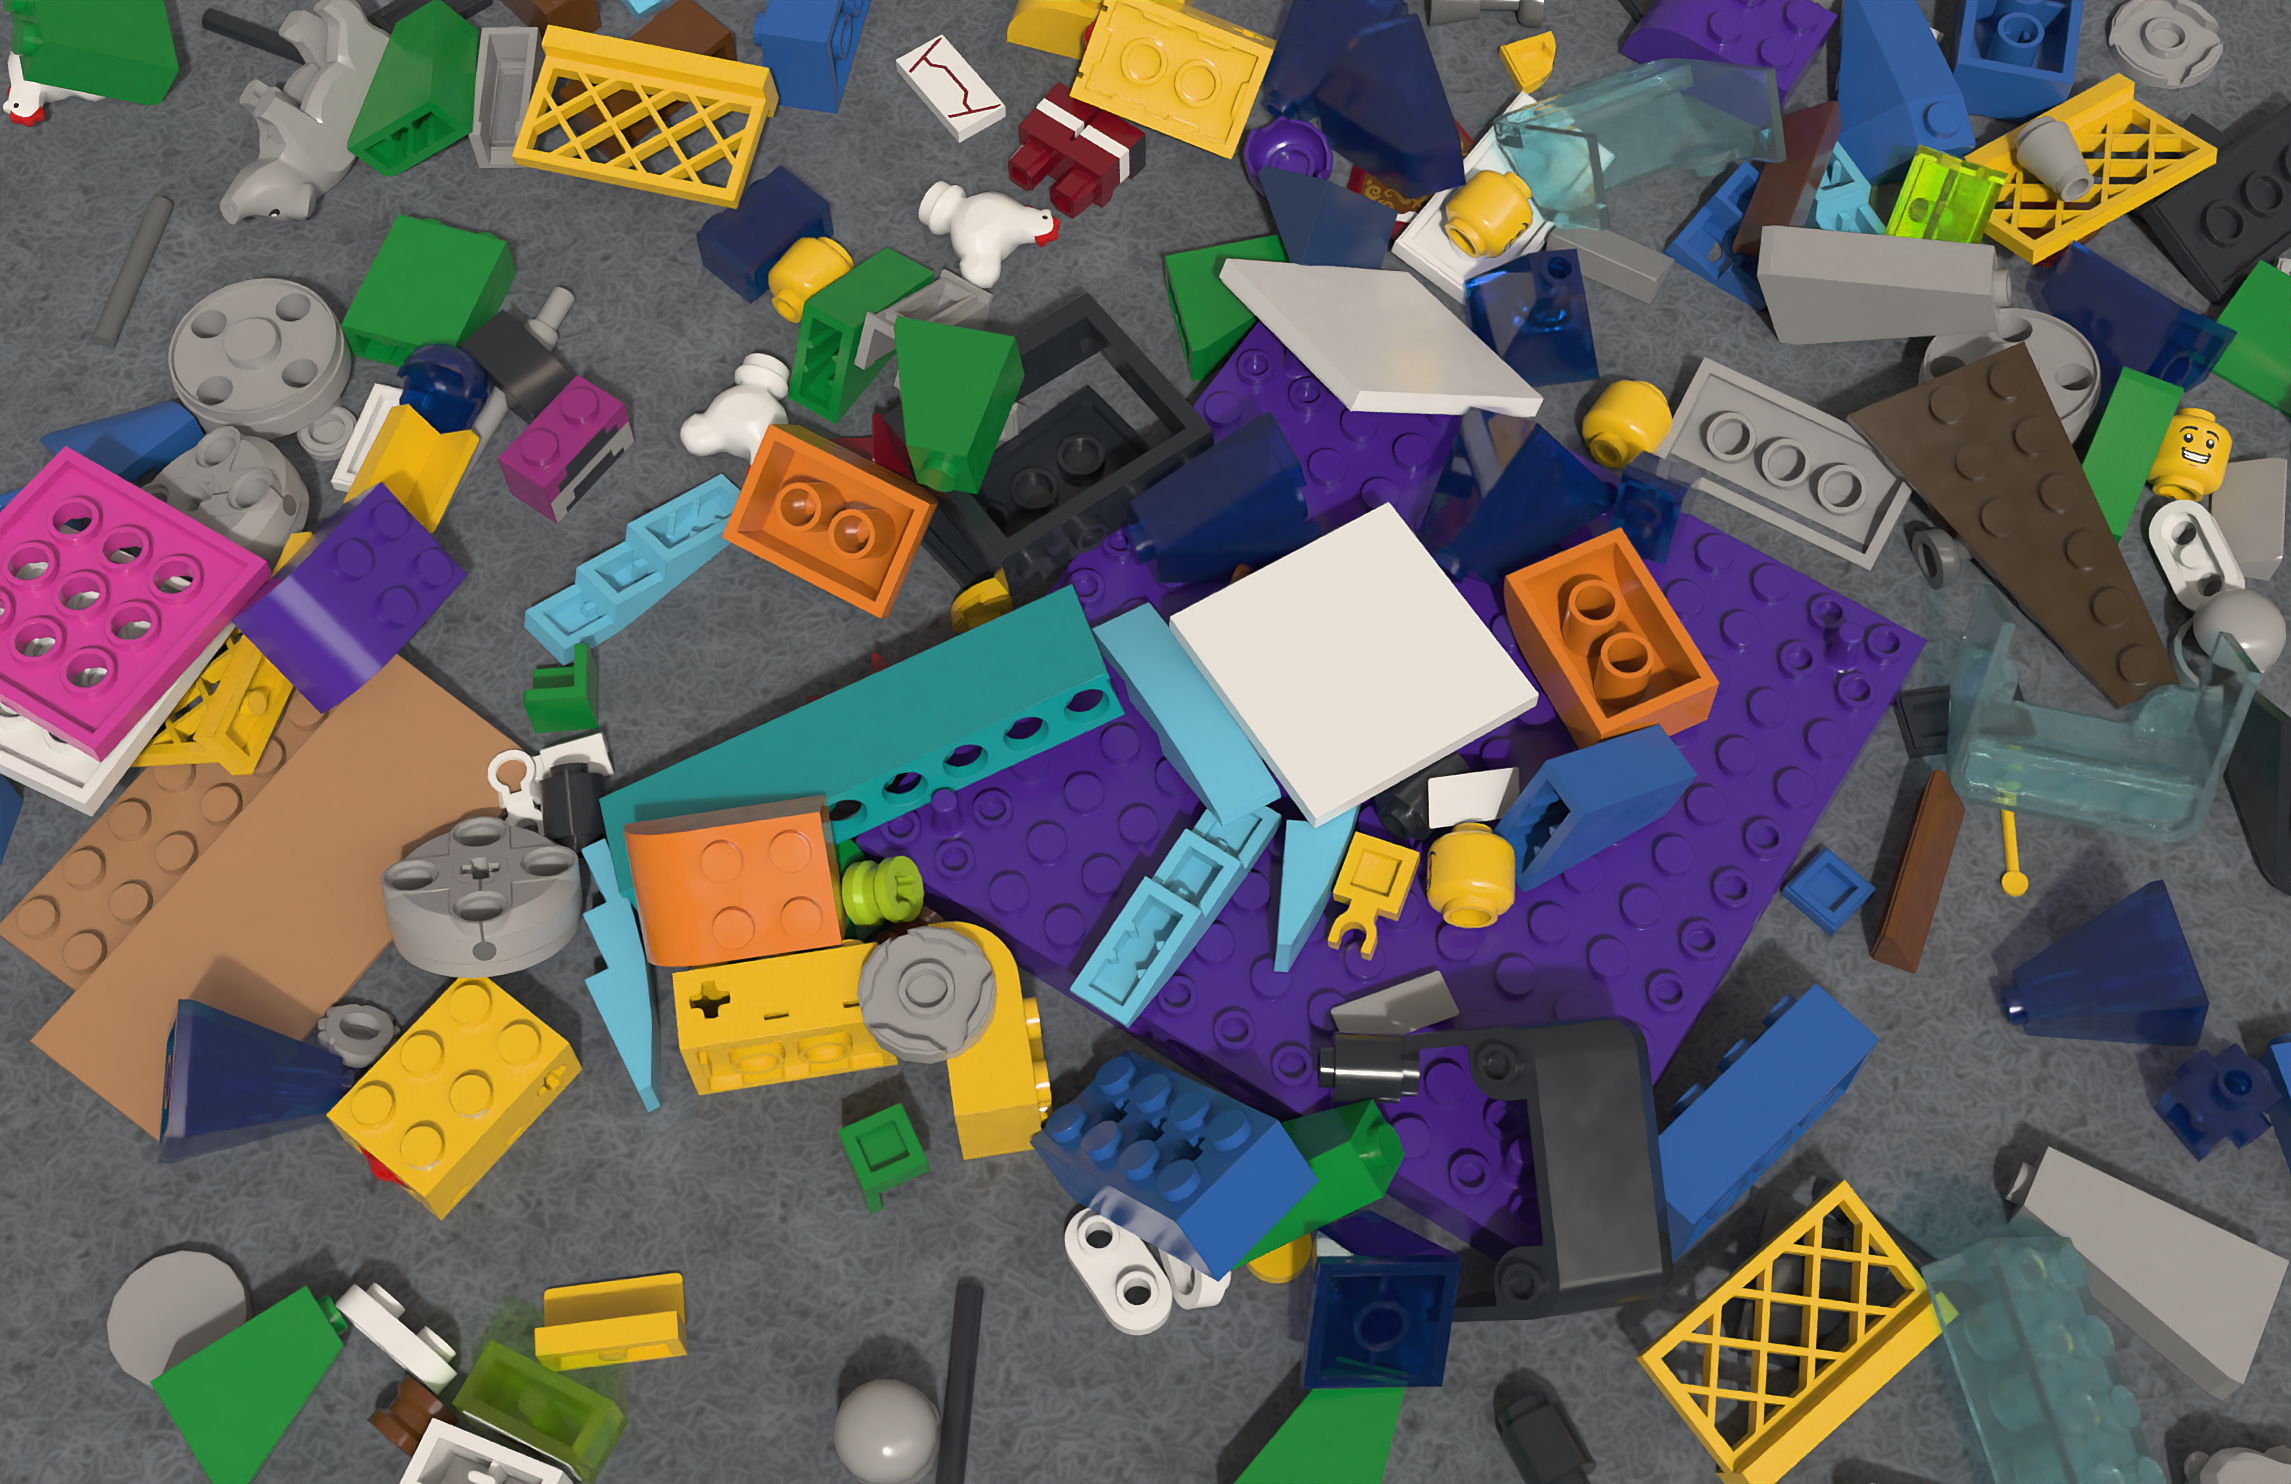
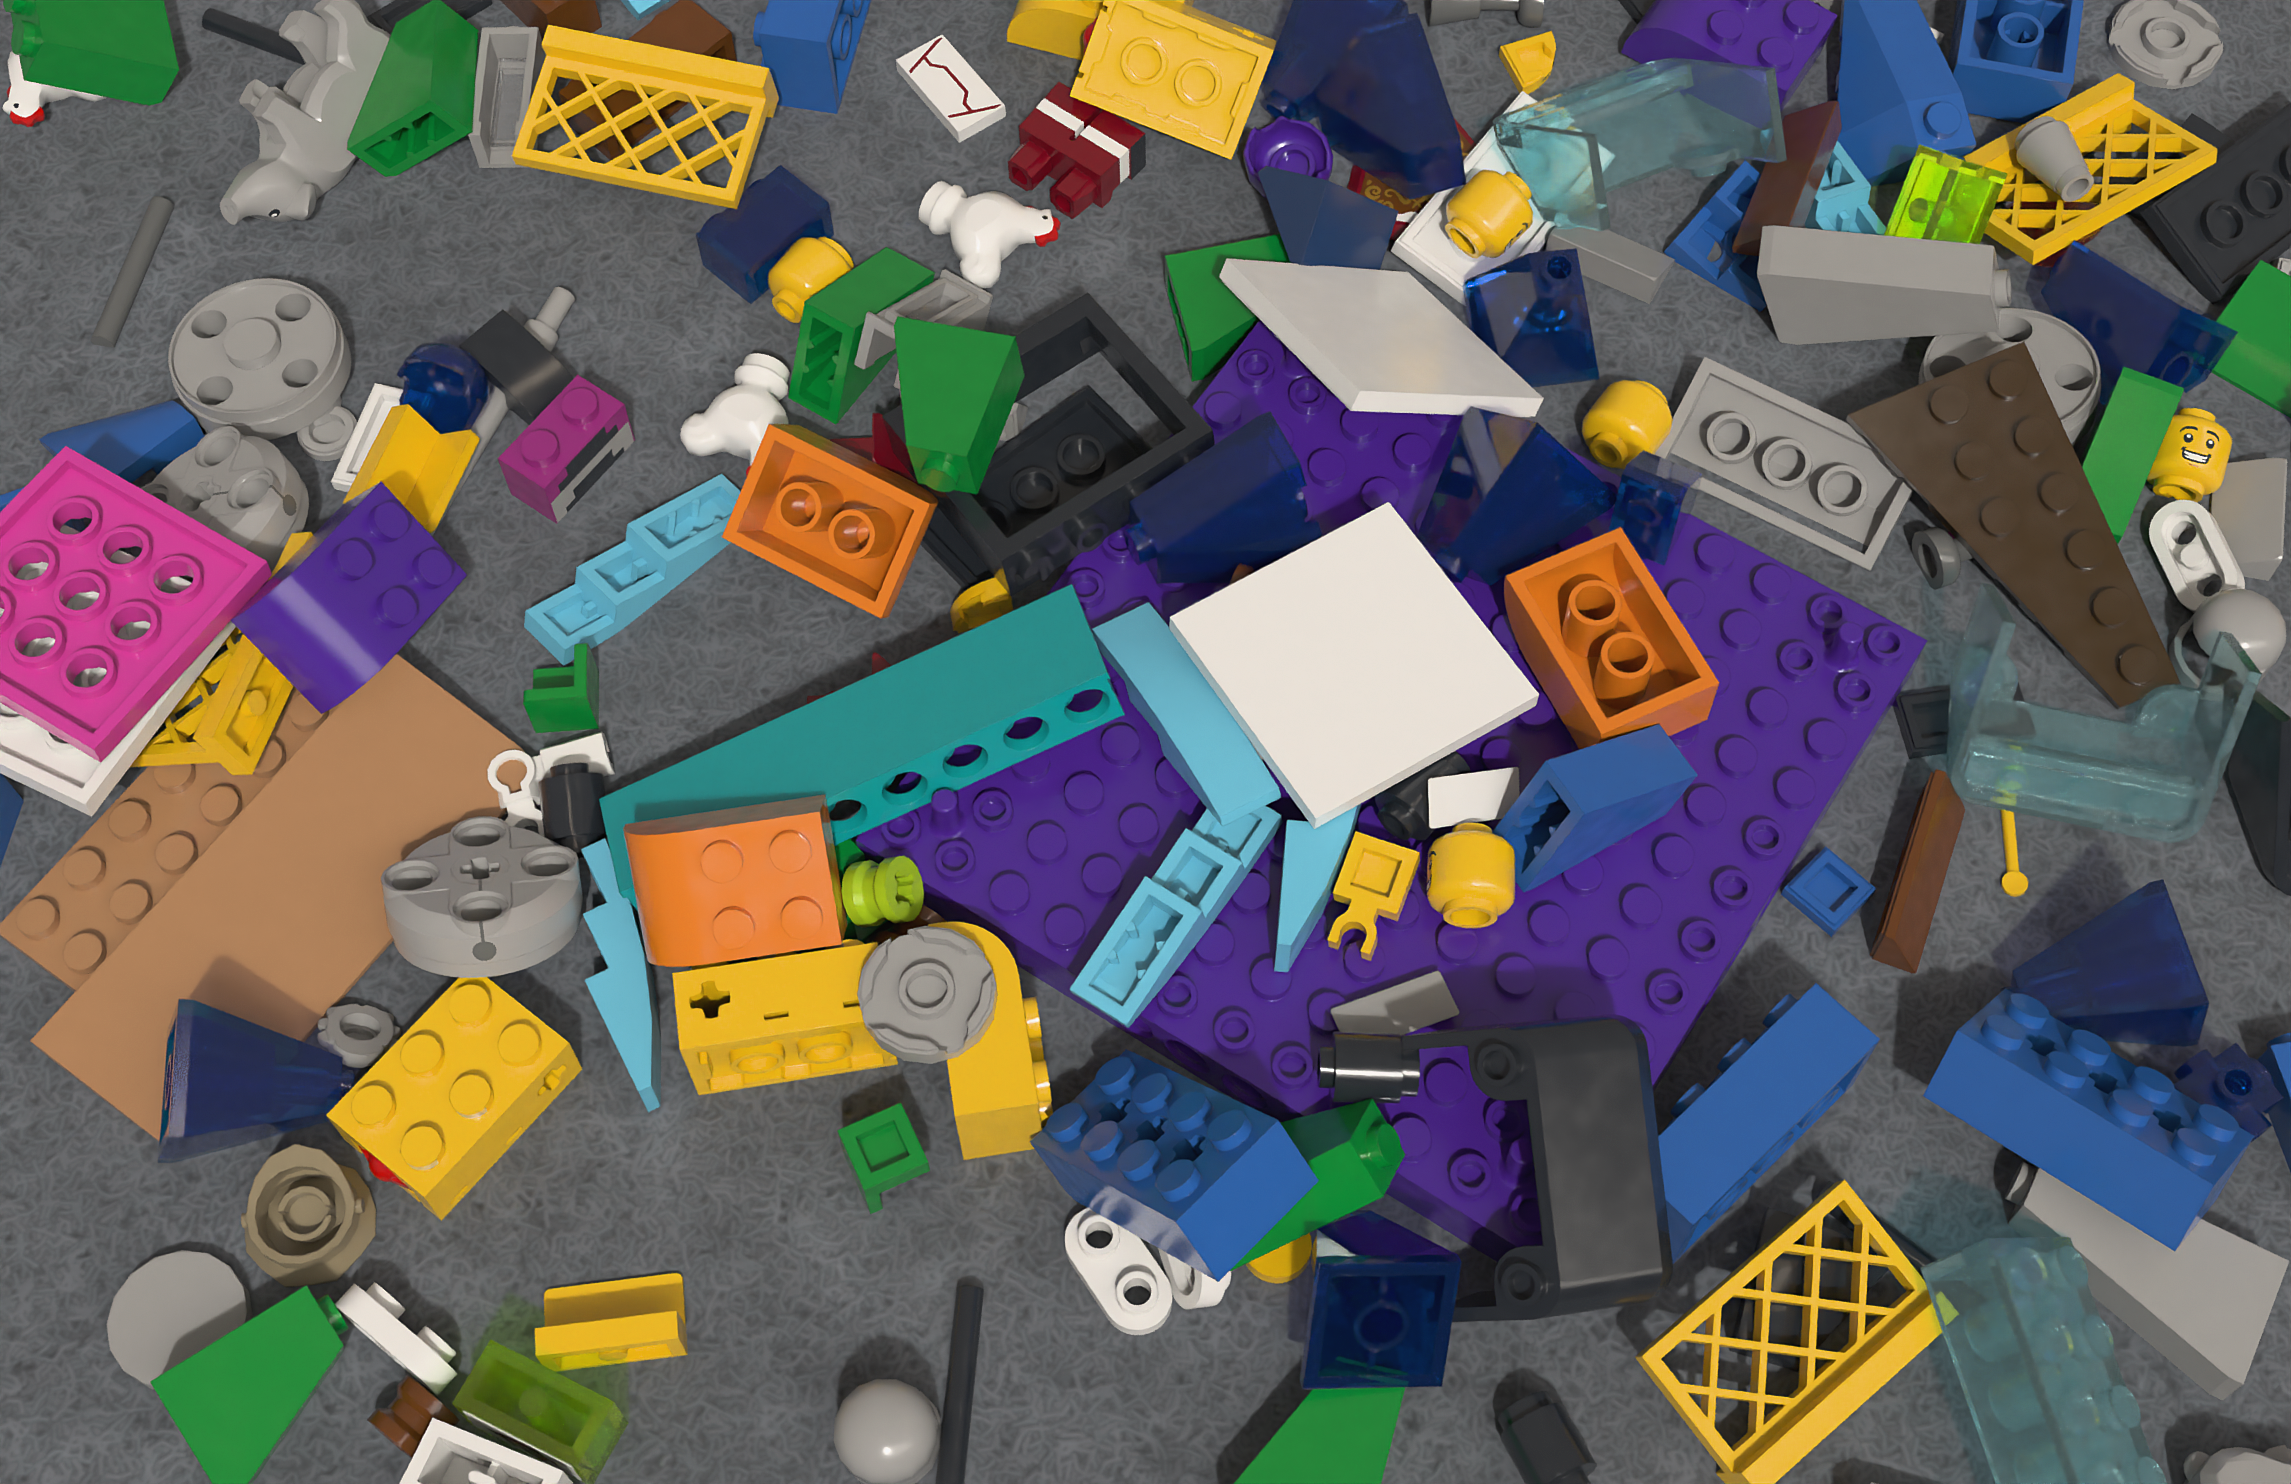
green brick [341,214,517,384] -> none
none -> dark tan hat [241,1144,376,1287]
none -> blue brick [1923,989,2254,1251]

